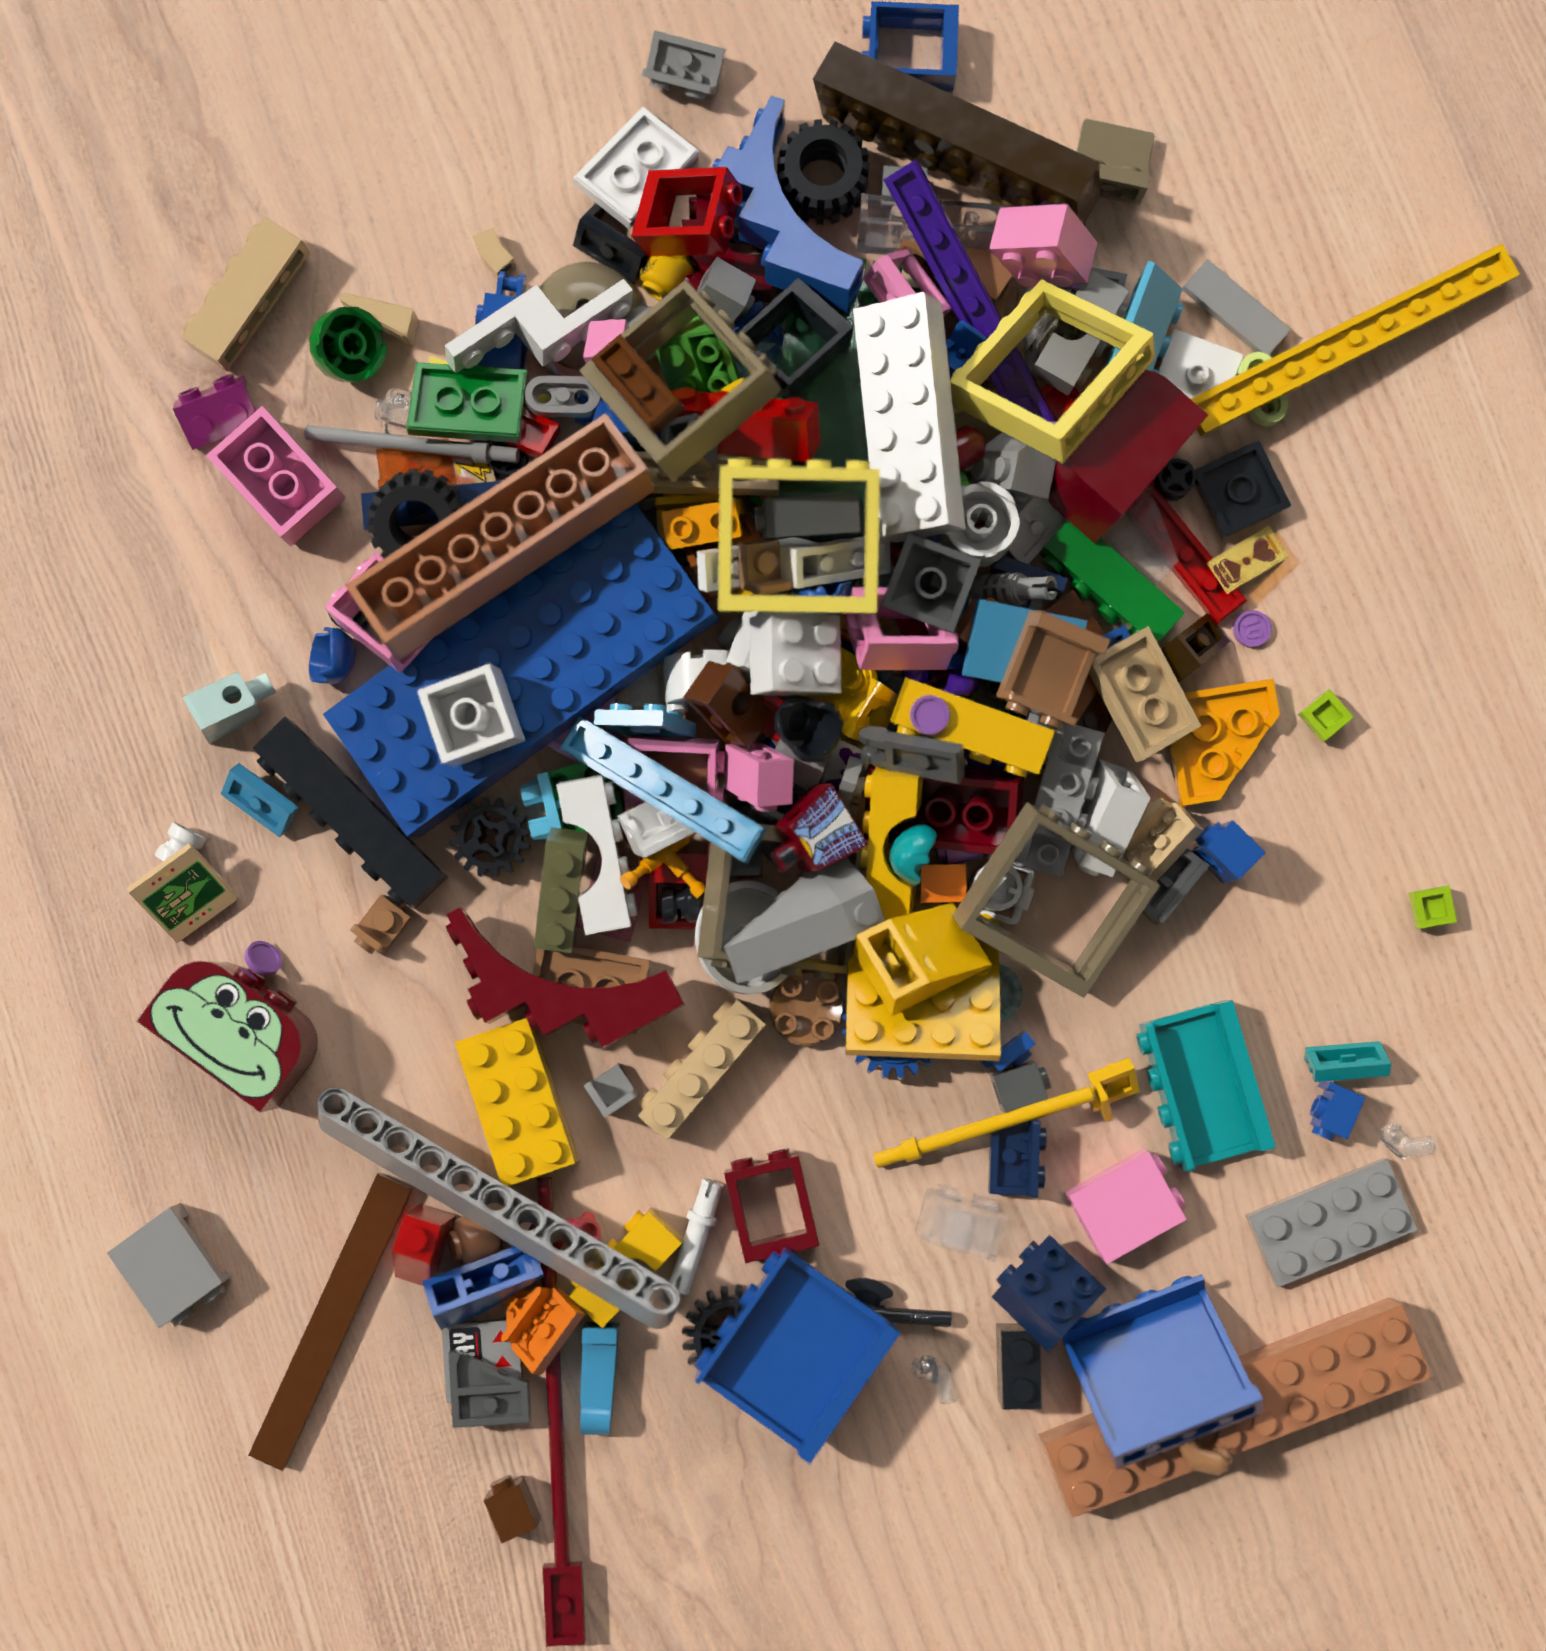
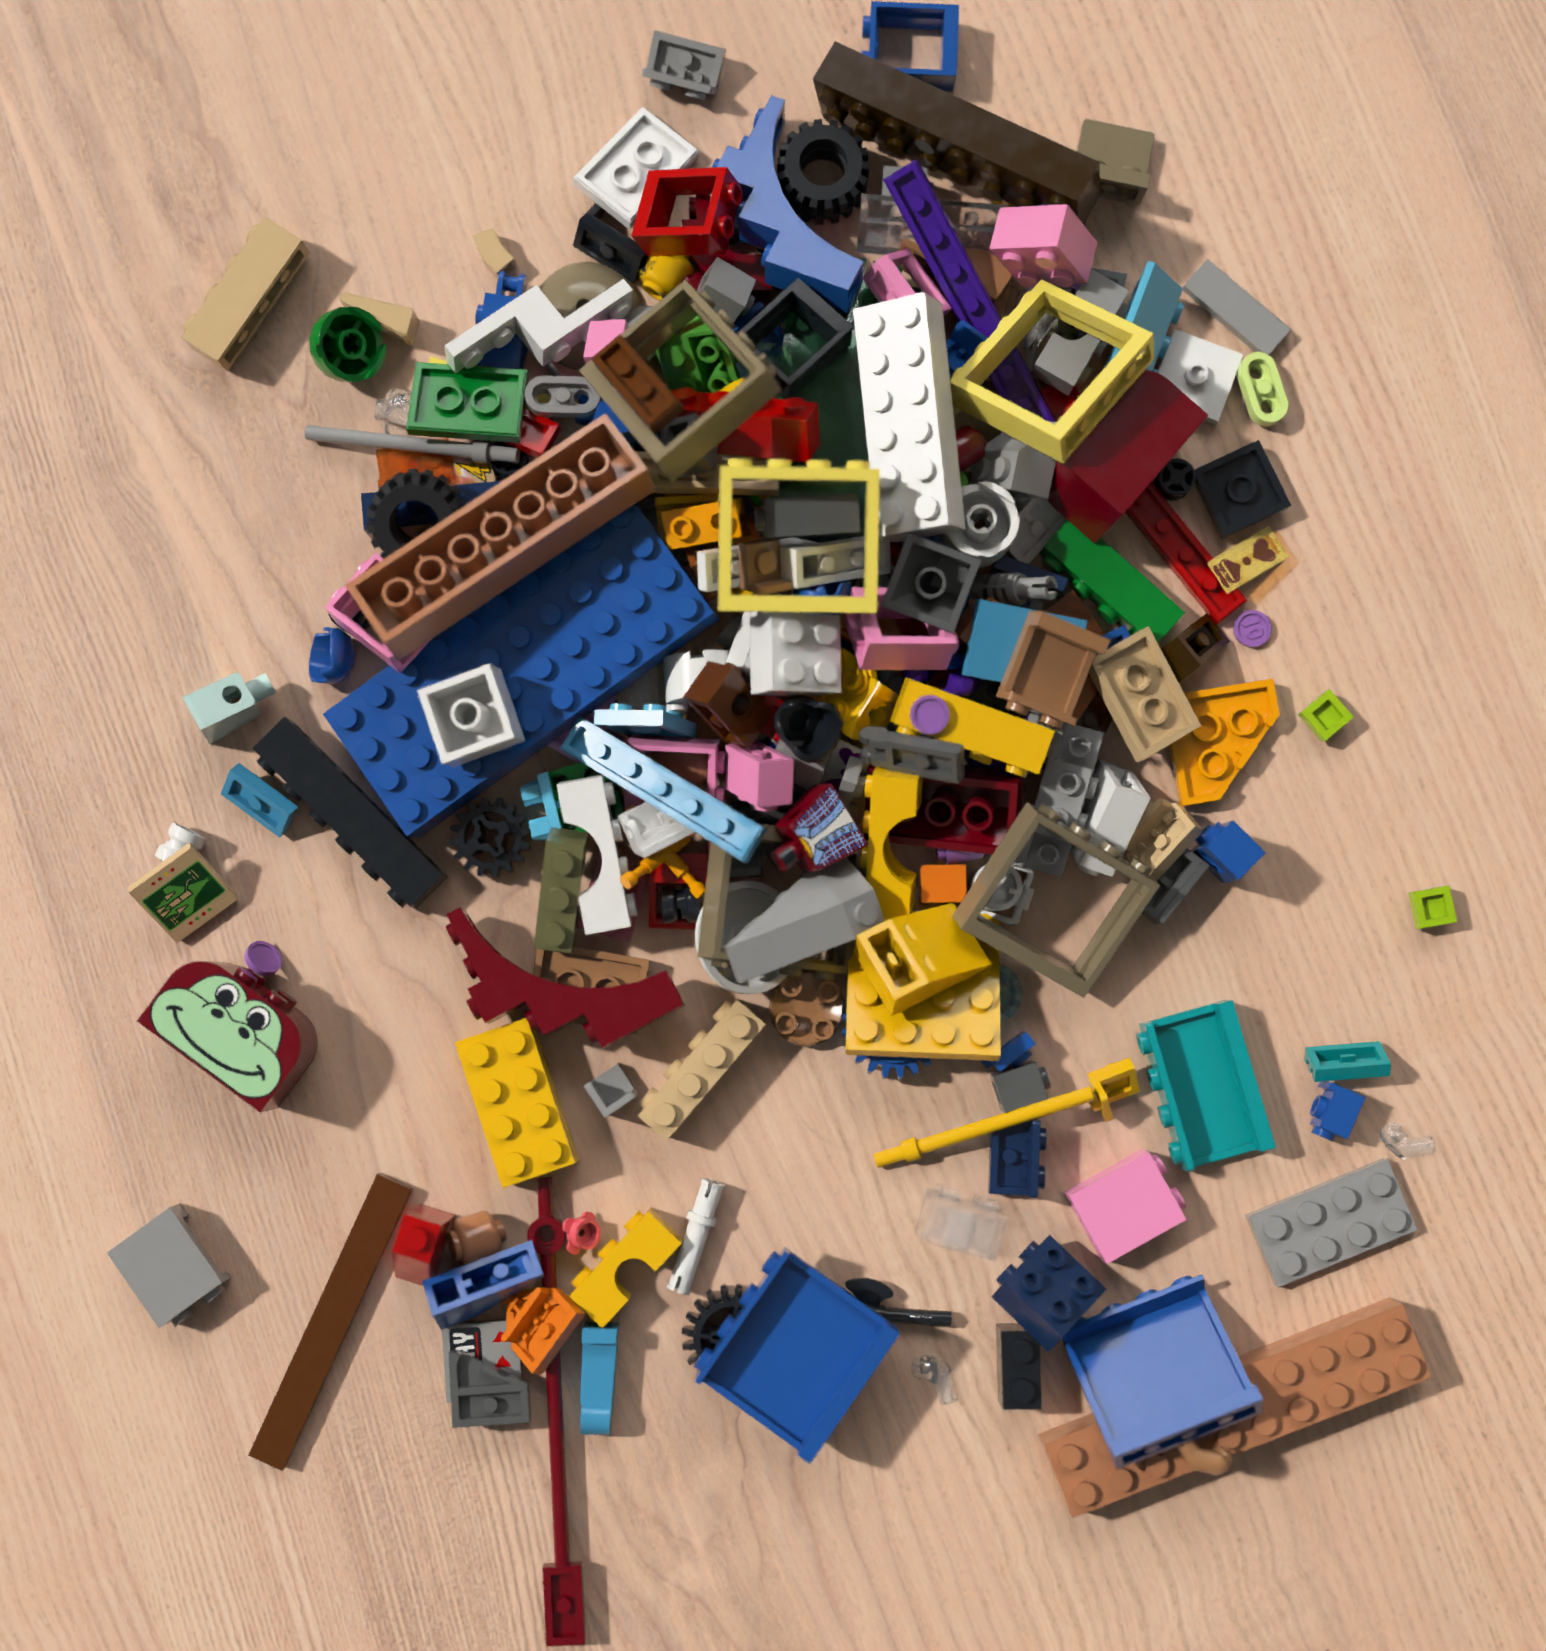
magenta bracket [173,374,257,450] -> none
bright pink brick [206,406,346,546] -> none
light grey beam [317,1088,680,1329] -> none
medium nougat bracket [350,894,413,954] -> none
reddish brown brick [483,1475,541,1544] -> none
dark red window [724,1148,820,1264] -> none
teal hair [889,824,937,887] -> none
clear wing [1101,487,1179,587] -> none
yellow plate [1191,243,1520,437] -> none

